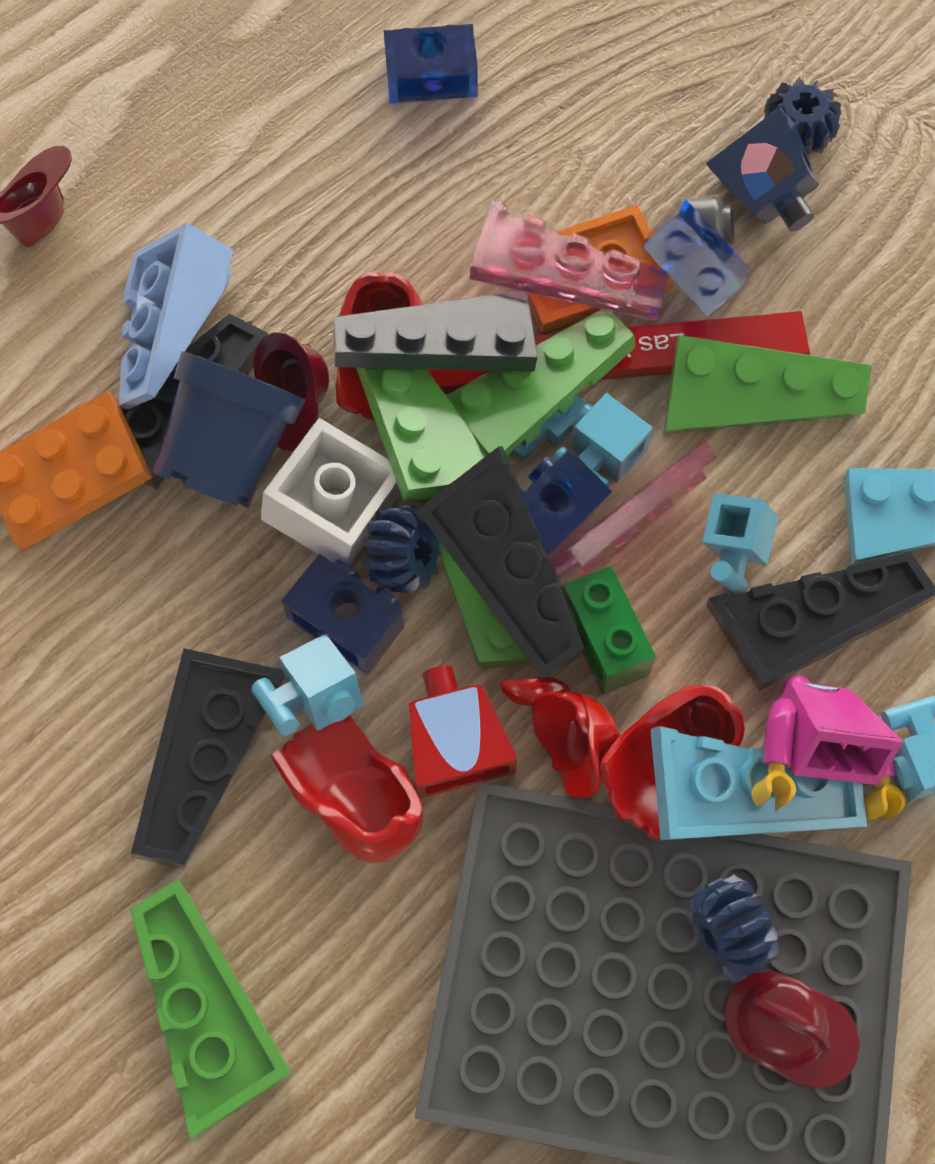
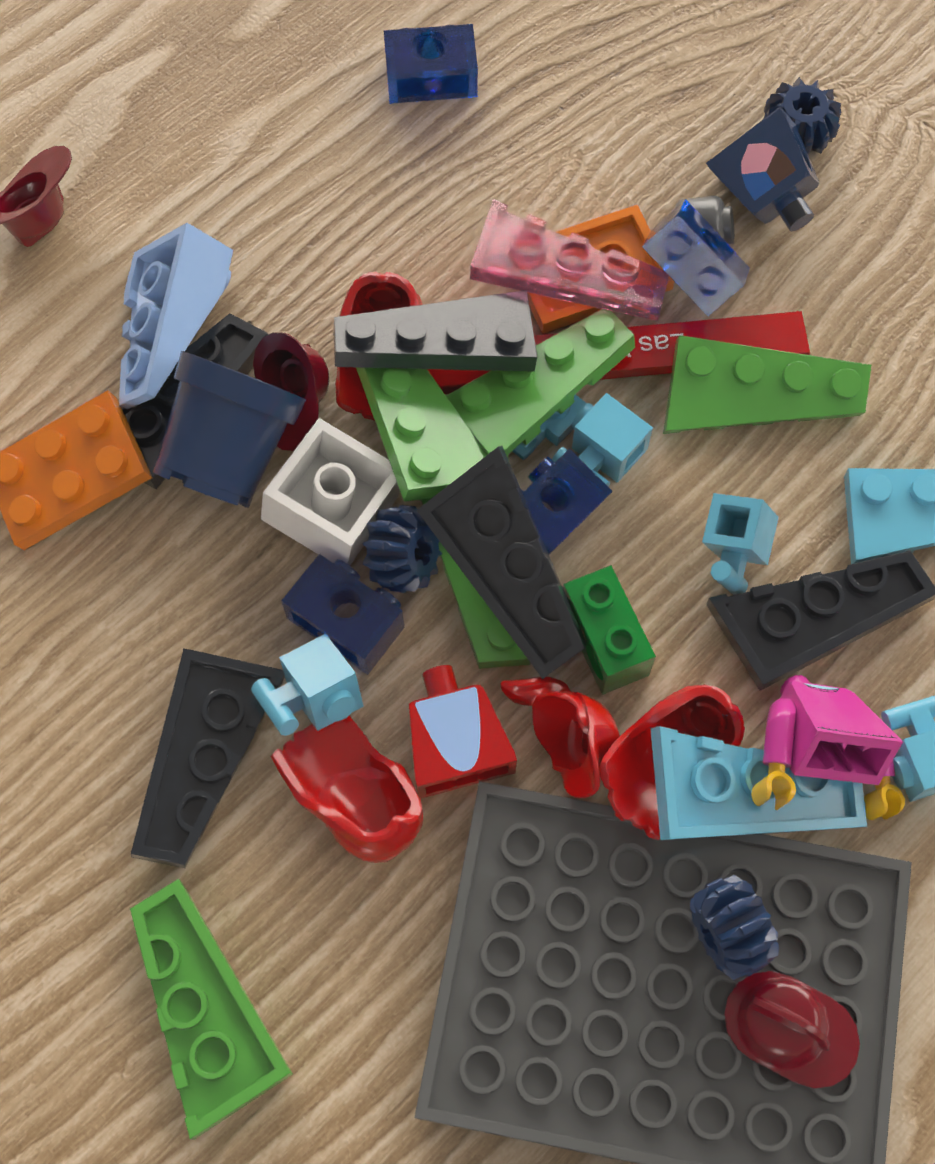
clear pink wing [551,441,718,579] -> none

